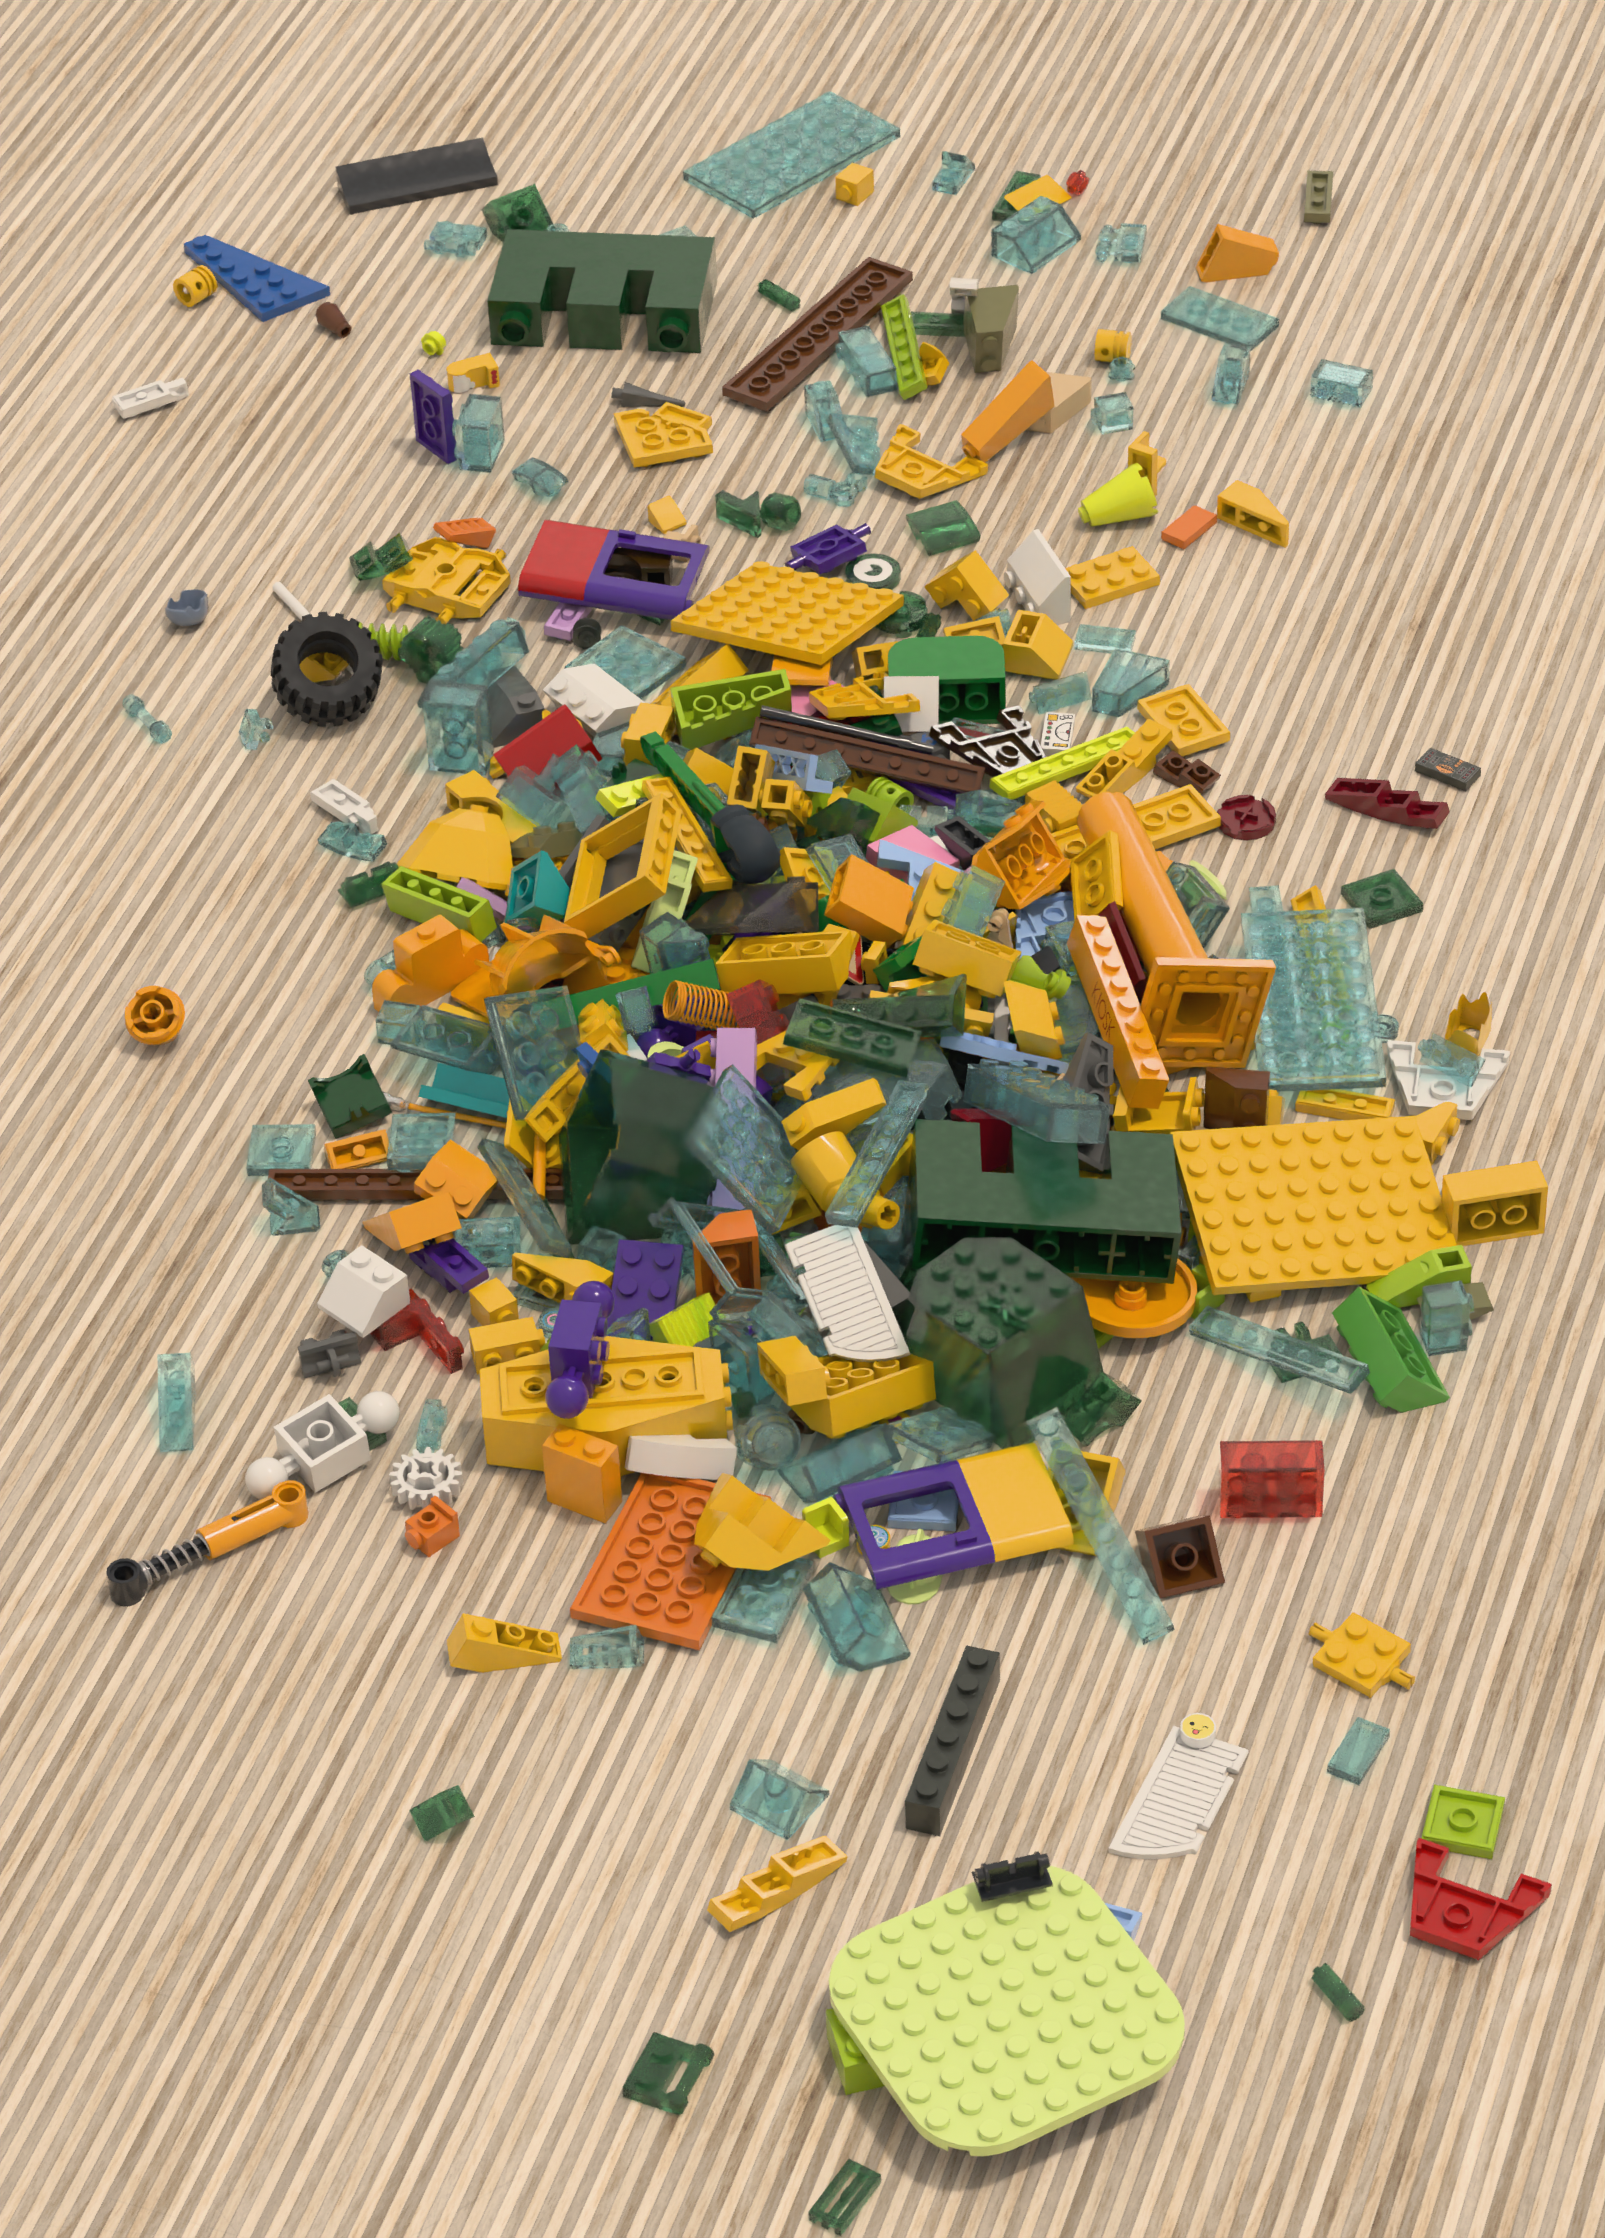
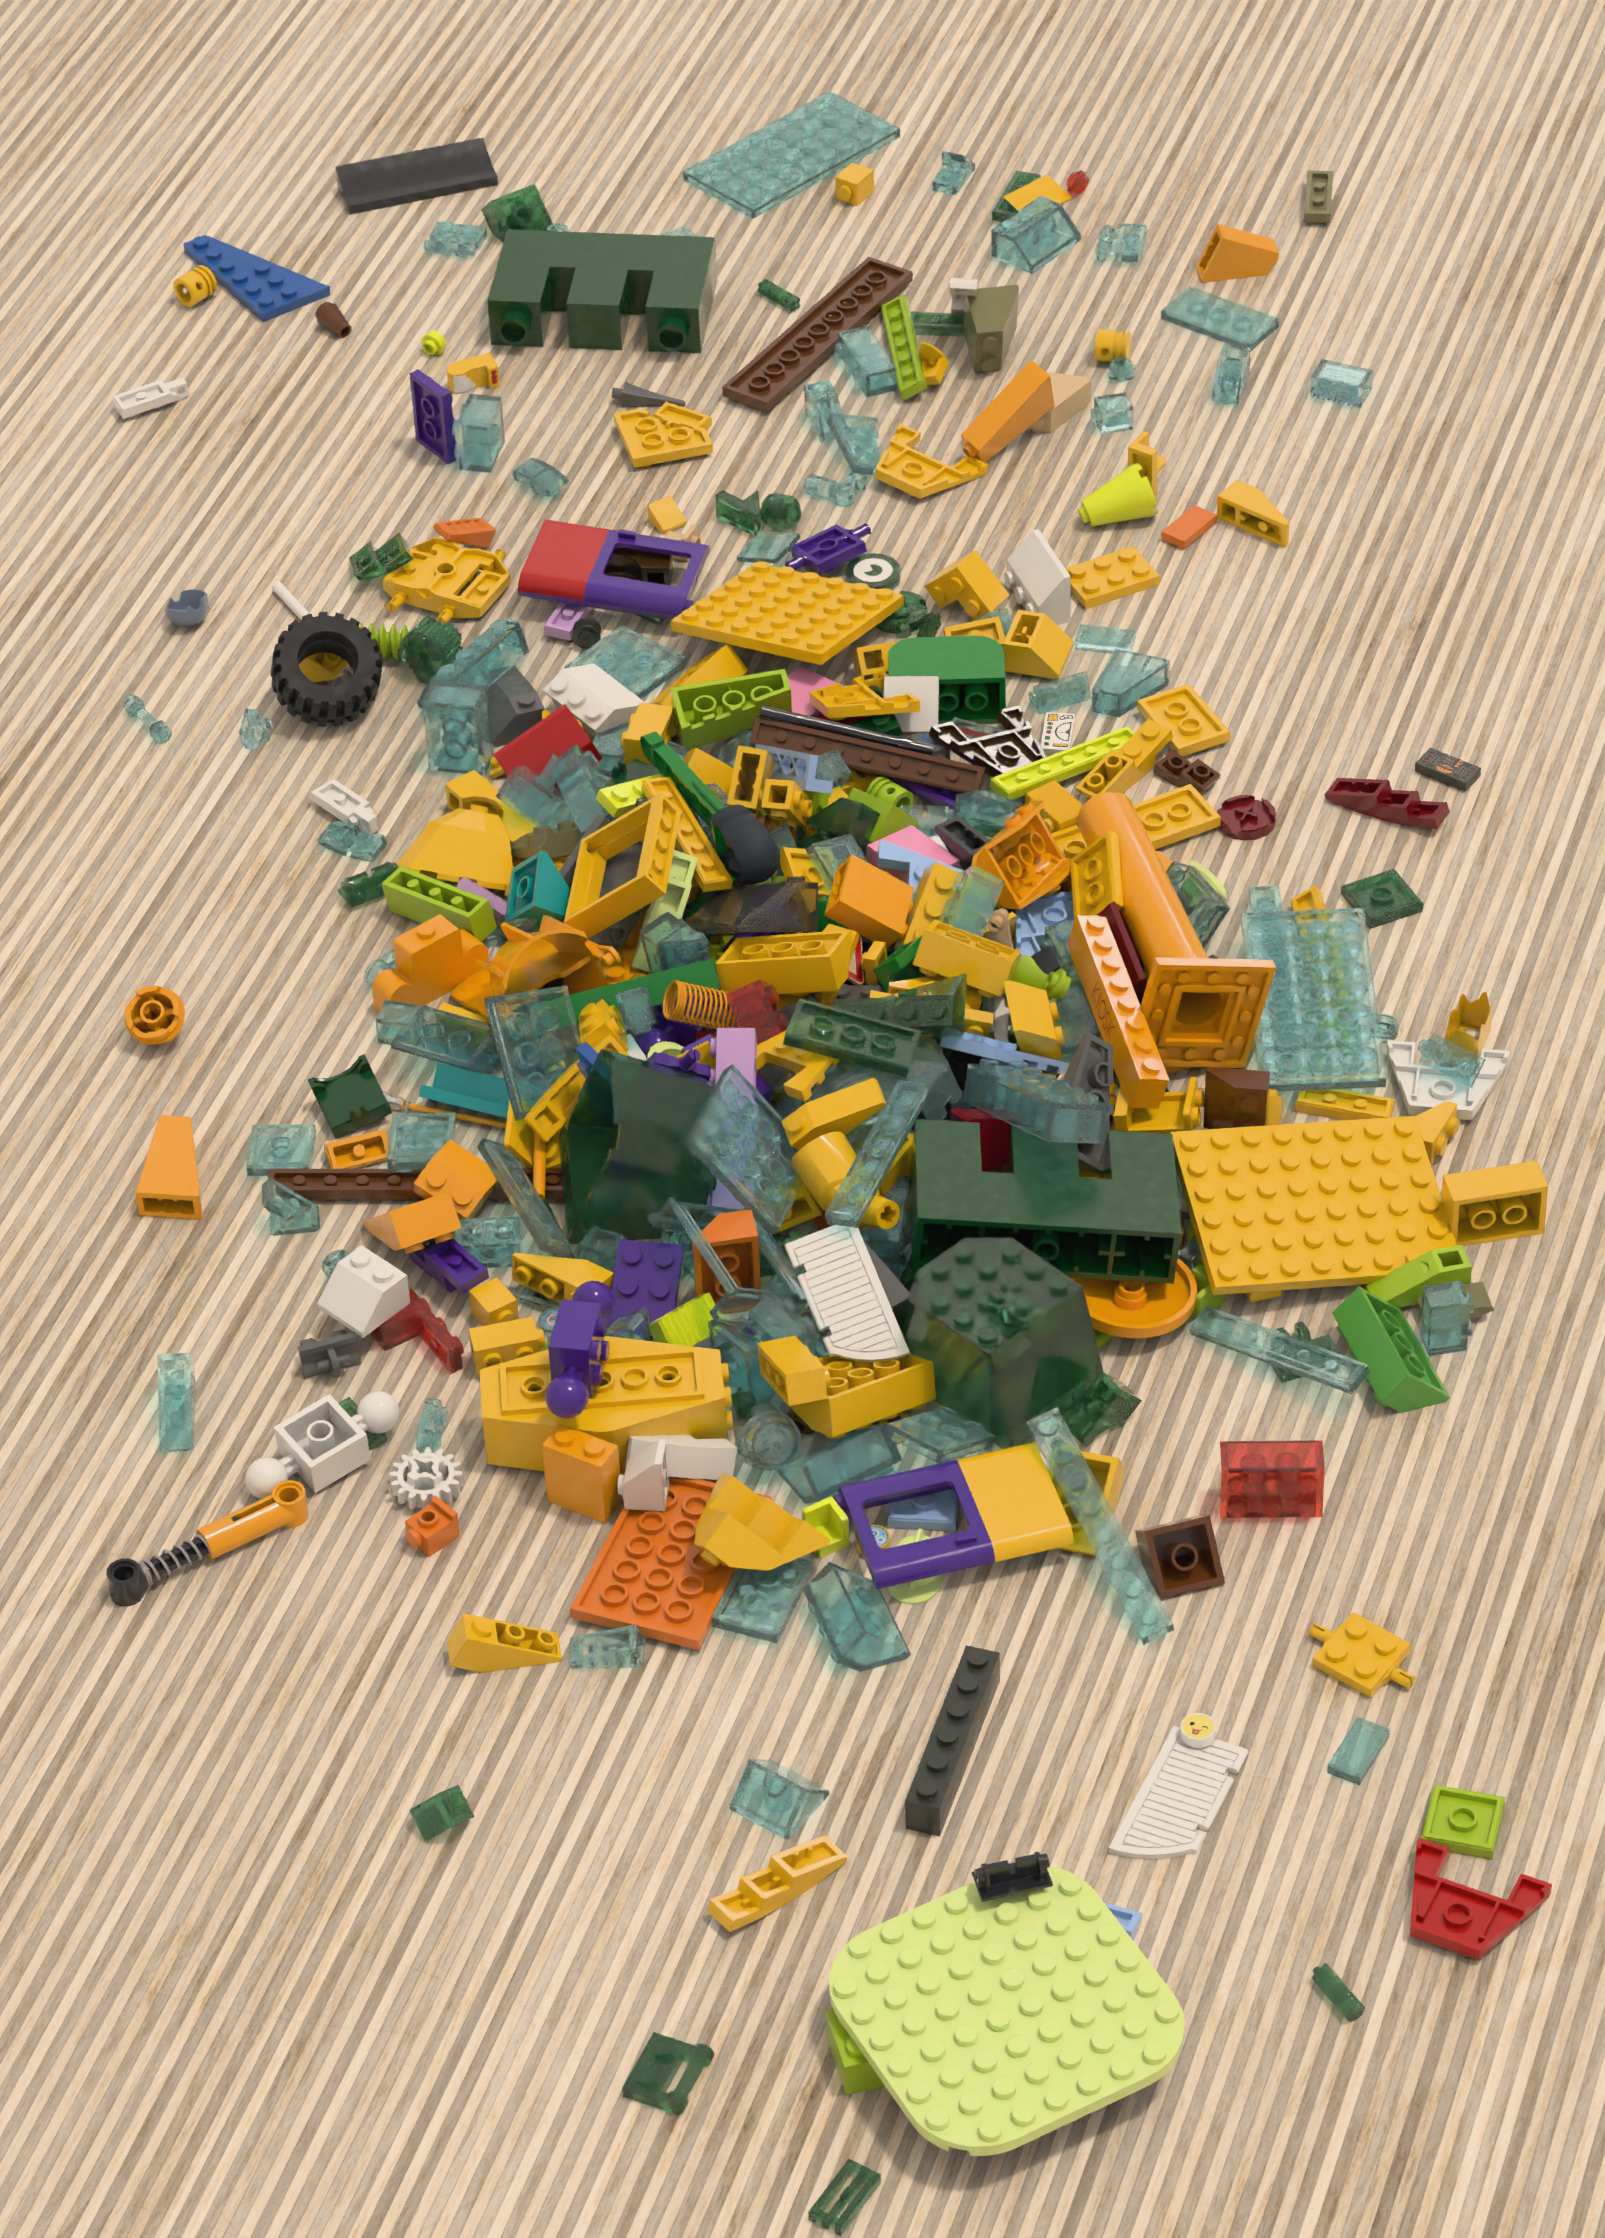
light orange slope [771,655,833,686] -> none
clear green slope [905,500,981,556] -> none
none -> light orange slope [136,1115,203,1220]
none -> white slope [618,1439,669,1512]
none -> clear light blue piece [736,531,801,564]

